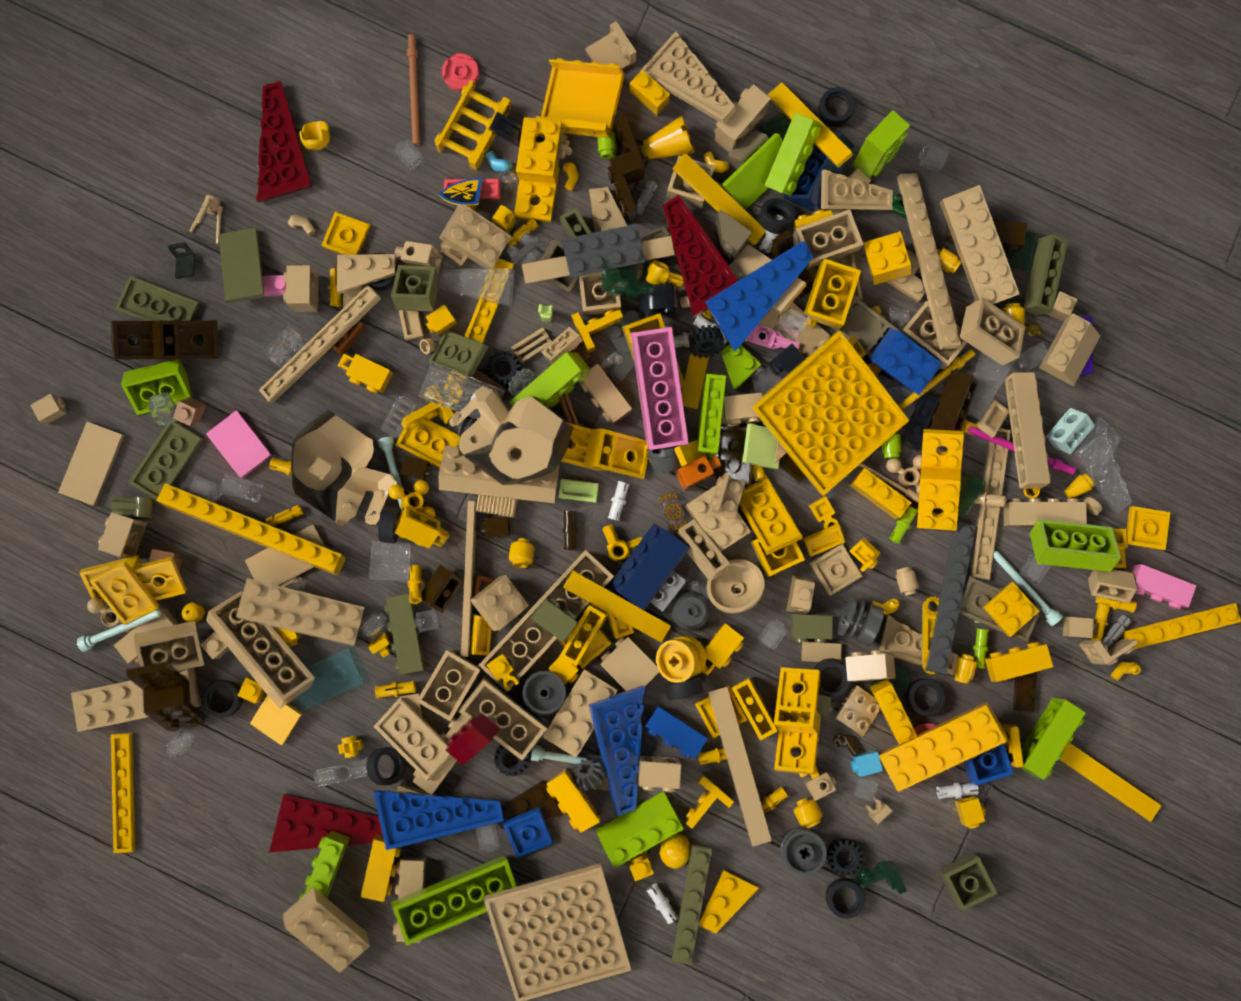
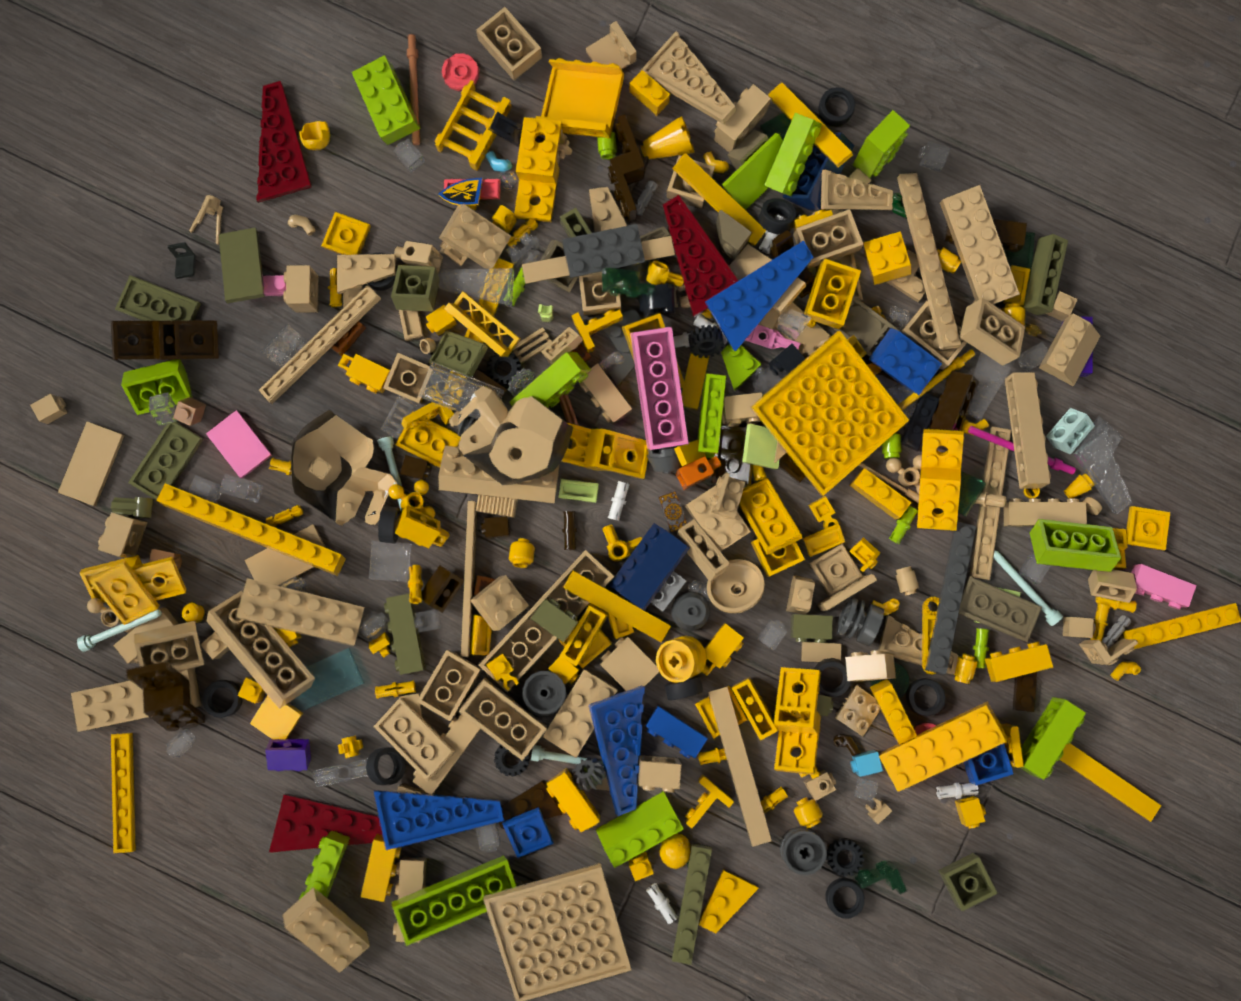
dark red brick [445,712,500,765] -> none
yellow arm [563,162,579,191] -> none
tan tile [977,400,1009,438] -> none
yellow plate [982,582,1039,637] -> none
none -> dark purple brick [265,739,311,771]
none -> lime brick [352,55,420,145]
none -> tan brick [383,353,435,404]
none -> yellow fence [444,291,521,357]
none -> tan brick [476,7,542,80]
none -> lime pin [503,267,525,307]
none -> tan tile [817,574,877,611]
none -> yellow plate [1003,265,1030,307]

